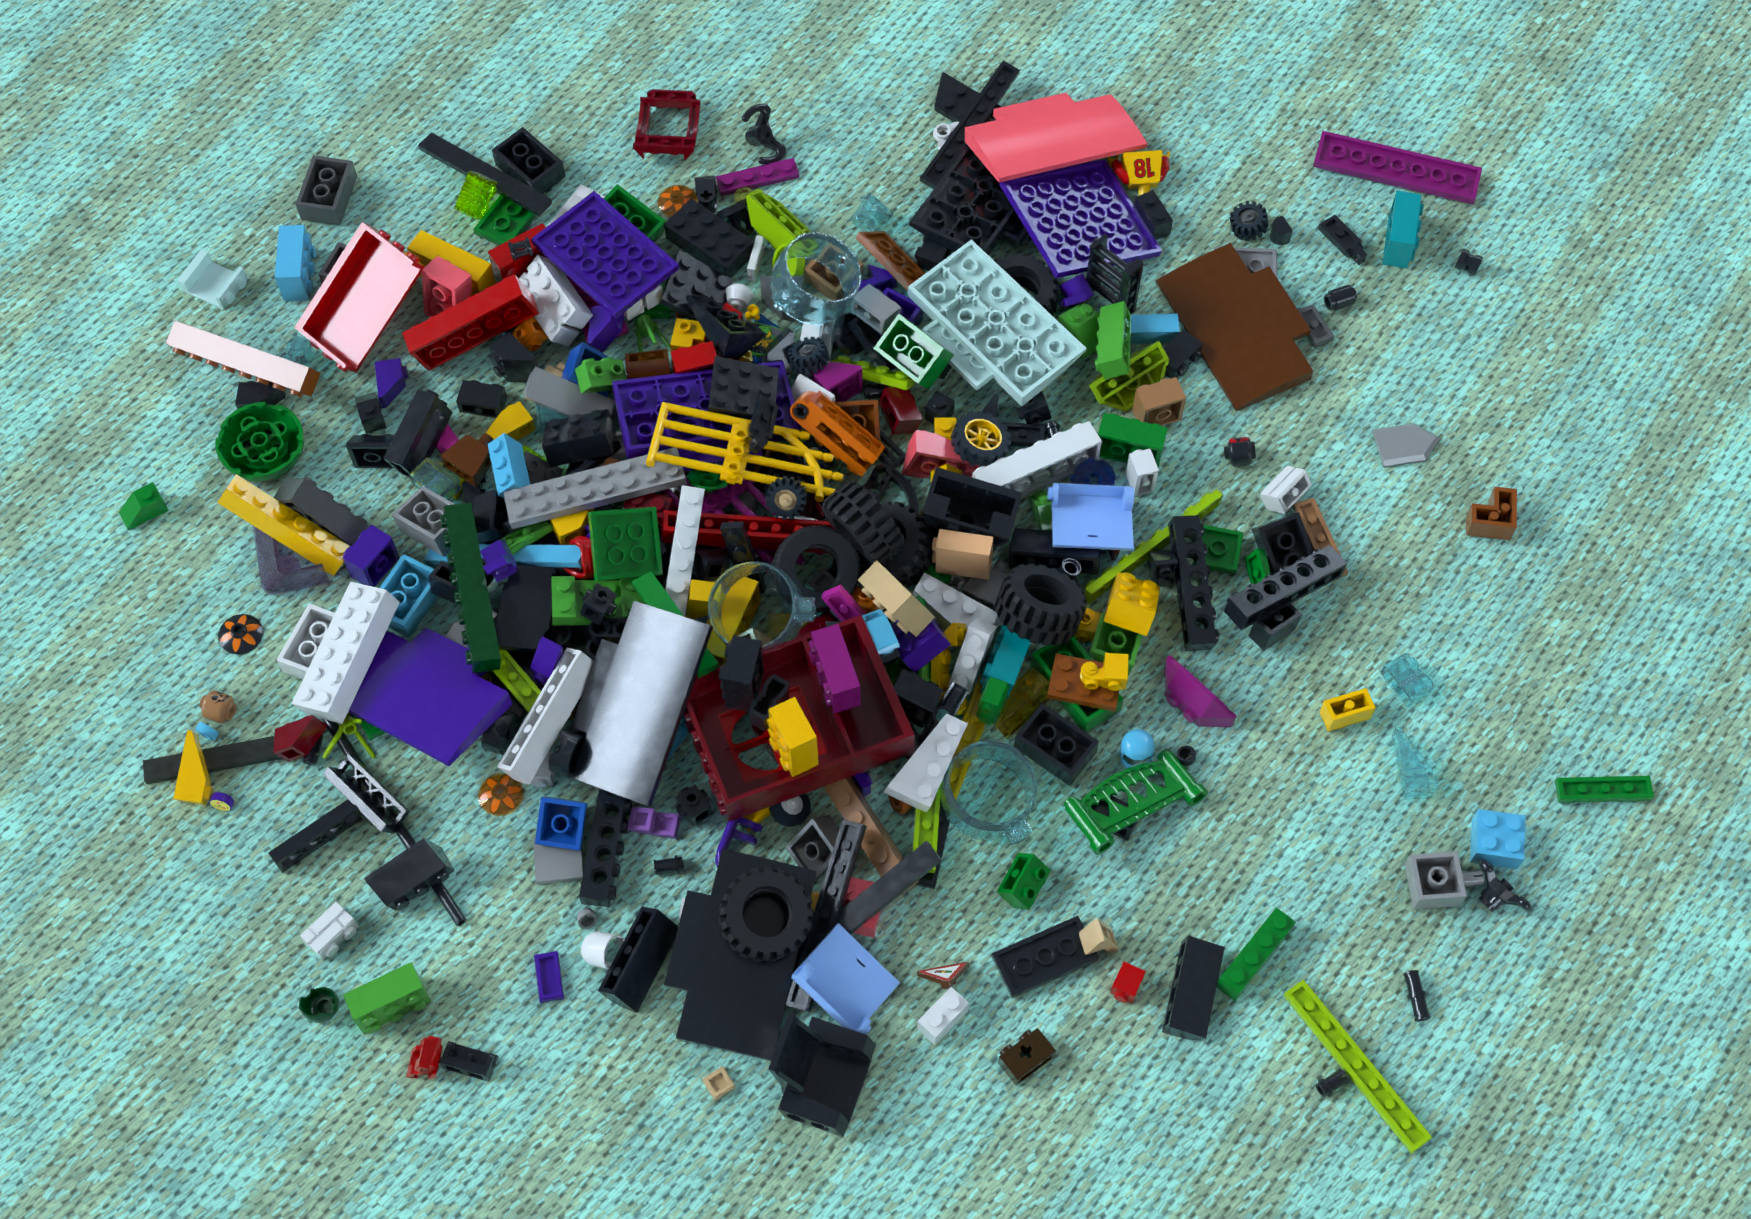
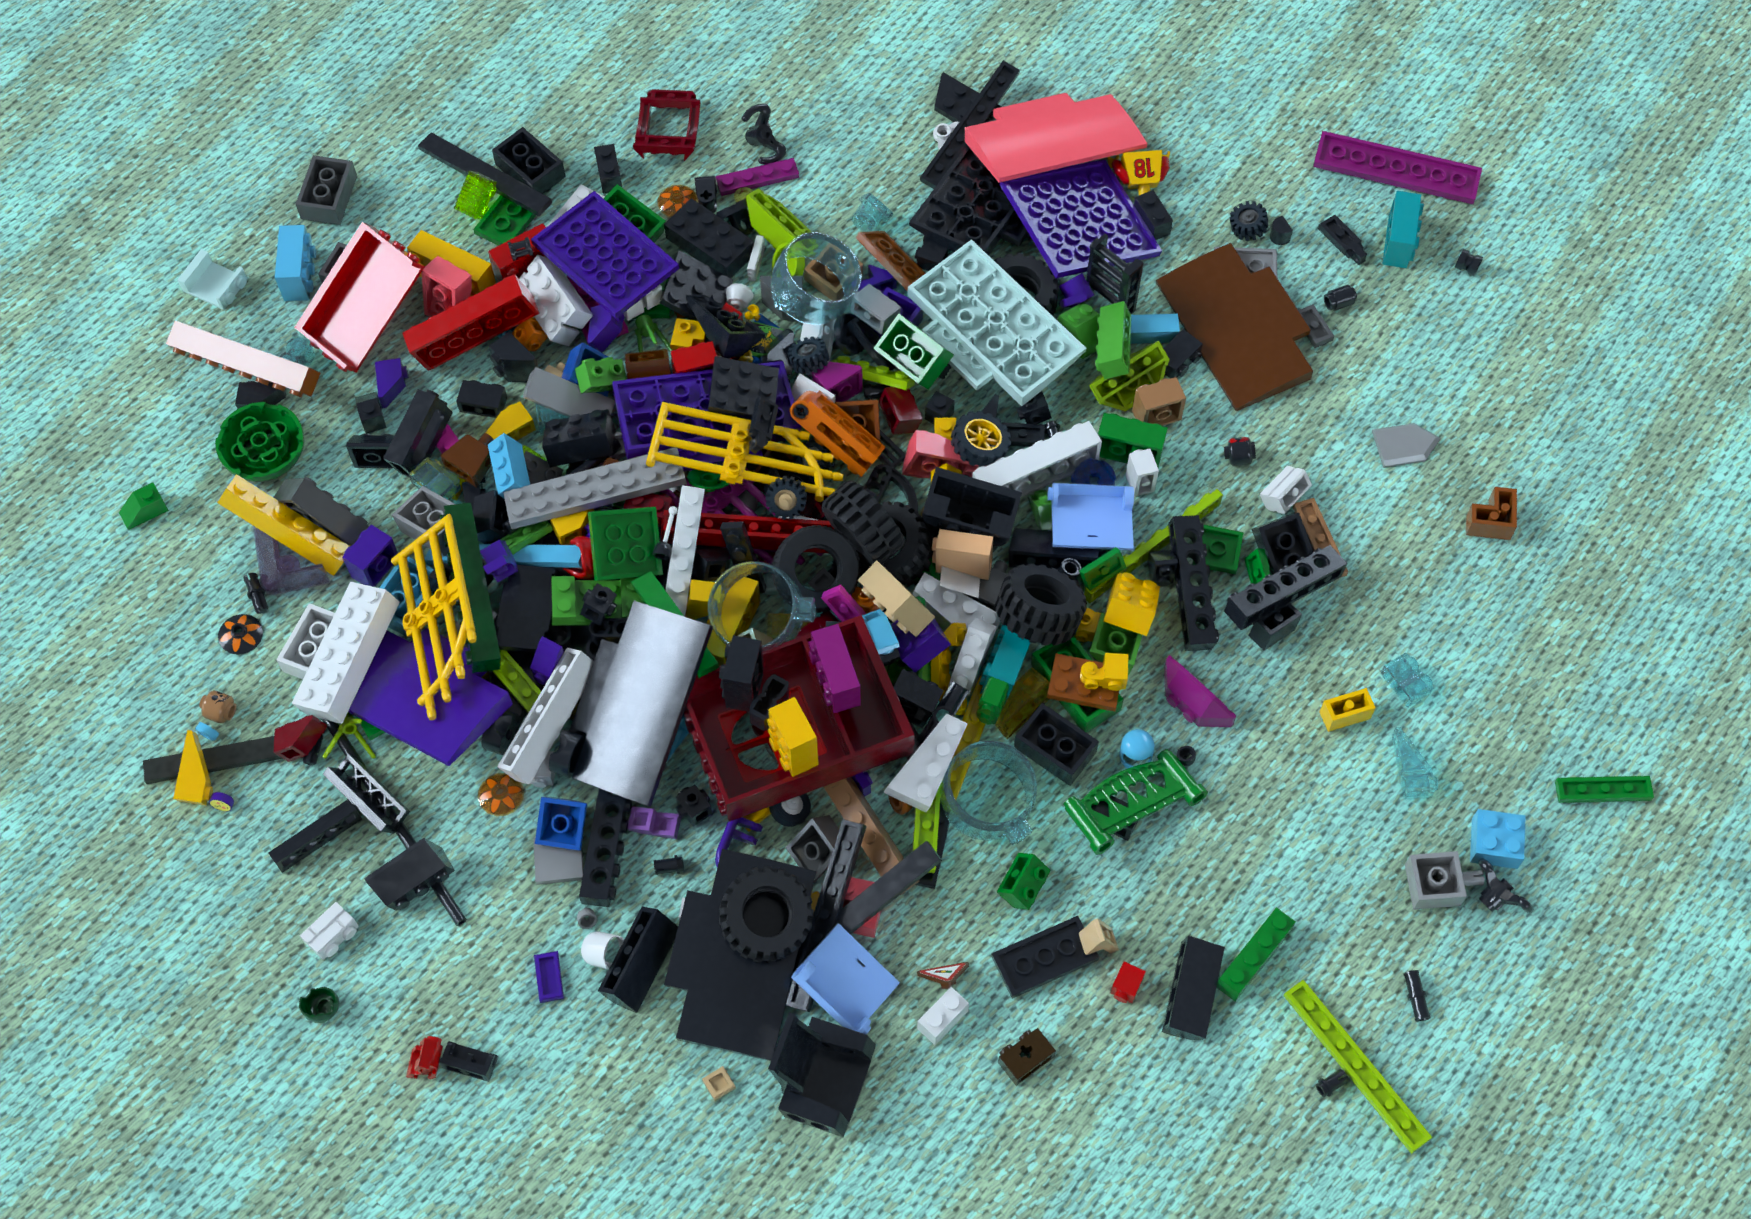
bright green brick [343,962,431,1034] -> none
none -> black axle [243,573,269,614]
none -> yellow piece [391,514,477,720]
none -> black brick [594,144,622,194]
none -> black hinge [652,506,678,560]
none -> white sticker [940,566,980,598]
none -> green plate [1079,547,1127,591]

